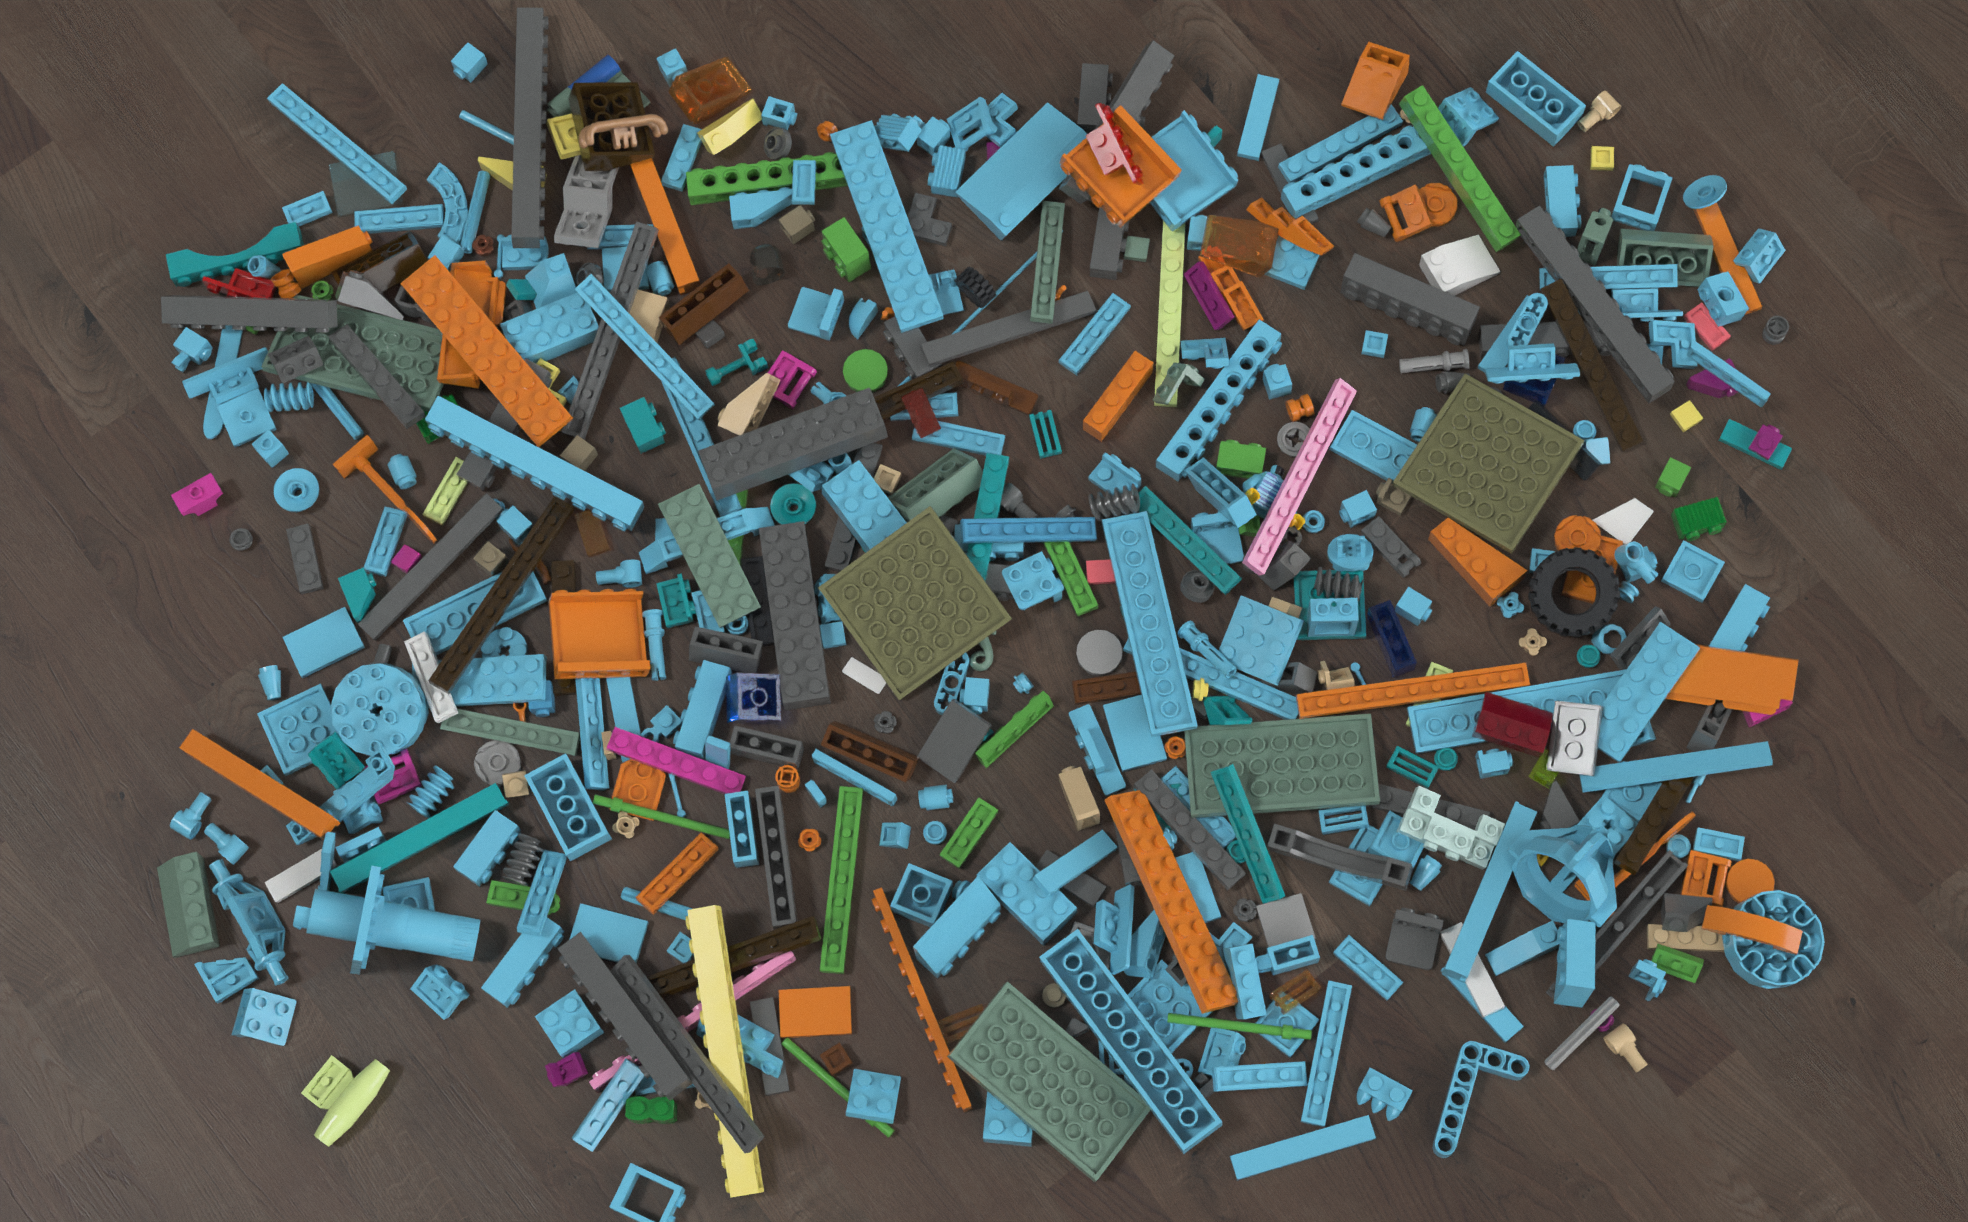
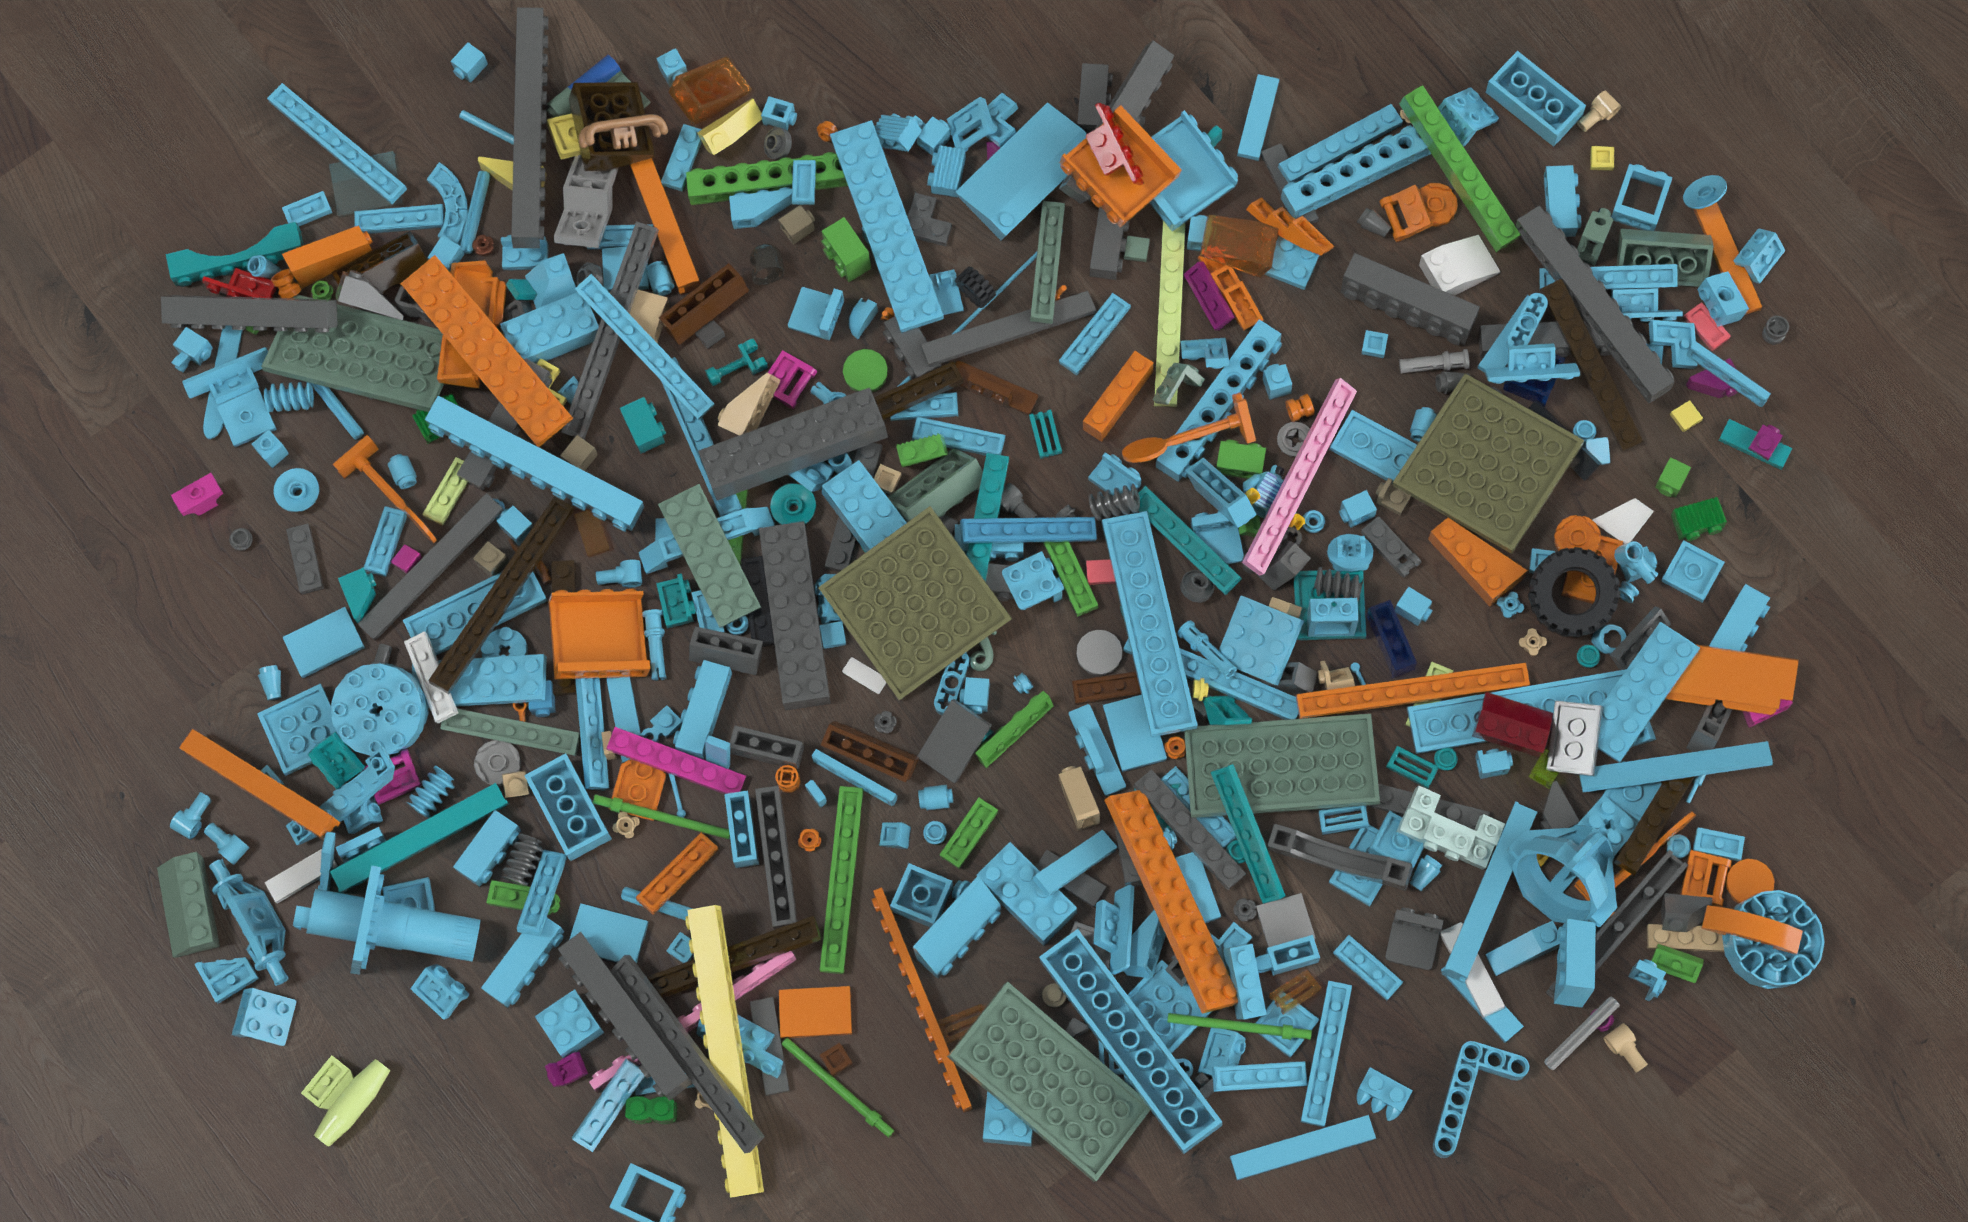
dark grey bracket [267,336,323,383] -> none
dark grey plate [328,324,426,429] -> none
medium azure hinge [494,234,505,279] -> none
clear blue brick [726,673,781,724] -> none
medium azure plate [846,1069,901,1124] -> none
clear red plate [901,387,941,438] -> none
orange slope [1341,42,1410,120] -> none
none -> bright green brick [896,433,948,467]
none -> orange piece [1122,392,1256,463]

